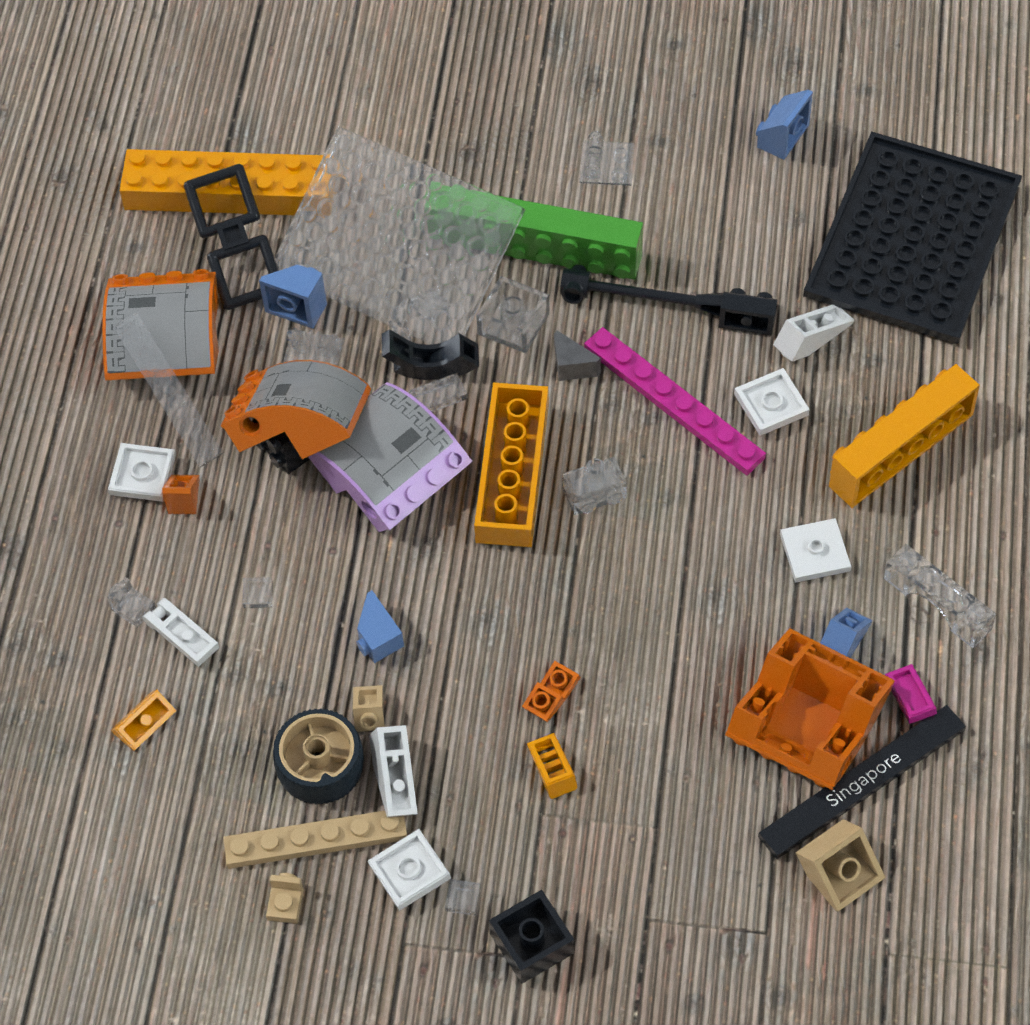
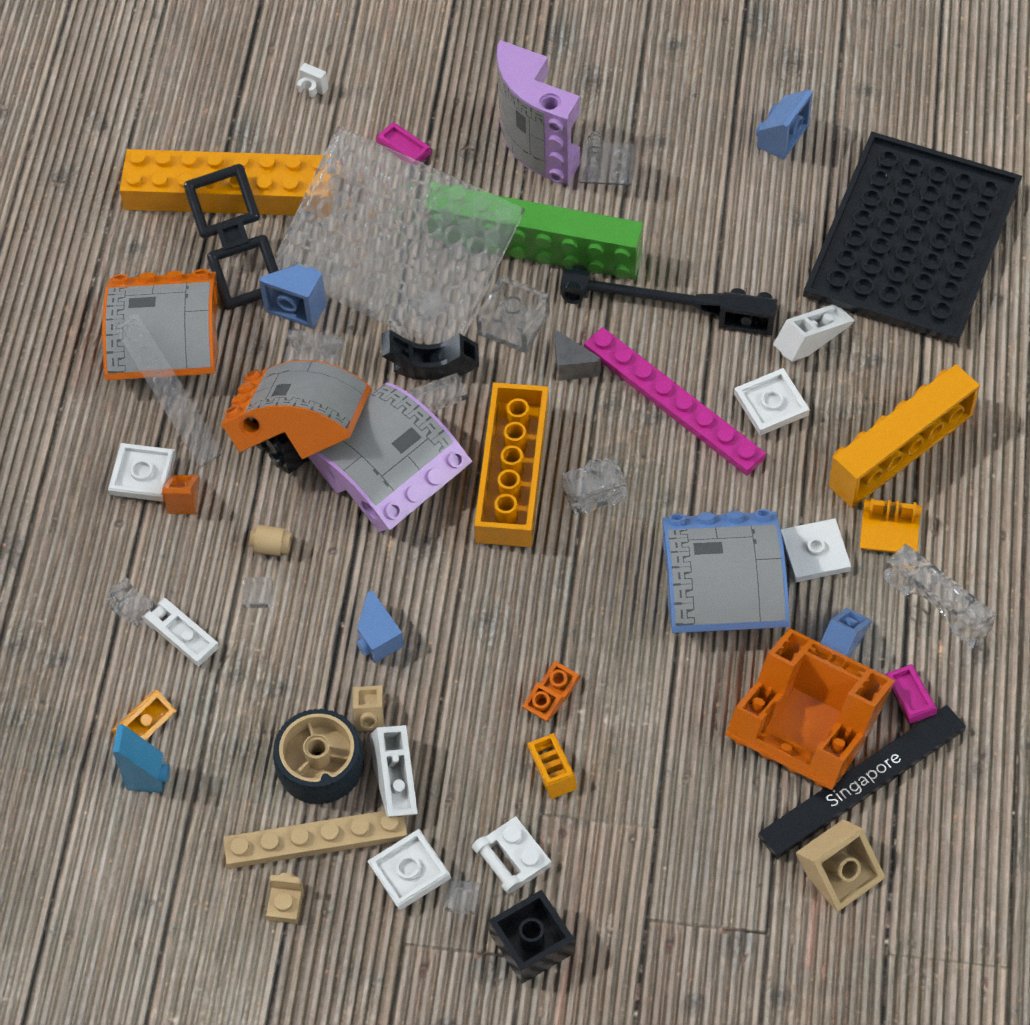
none -> dark azure slope [113,724,170,793]
none -> tan brick [249,524,292,556]
none -> white tile [297,63,328,97]
none -> dark pink tile [376,122,432,169]
none -> white plate [472,816,552,894]
none -> lavender slope [497,40,580,186]
none -> light grey slope [662,509,789,633]
none -> light orange hinge [860,497,922,555]

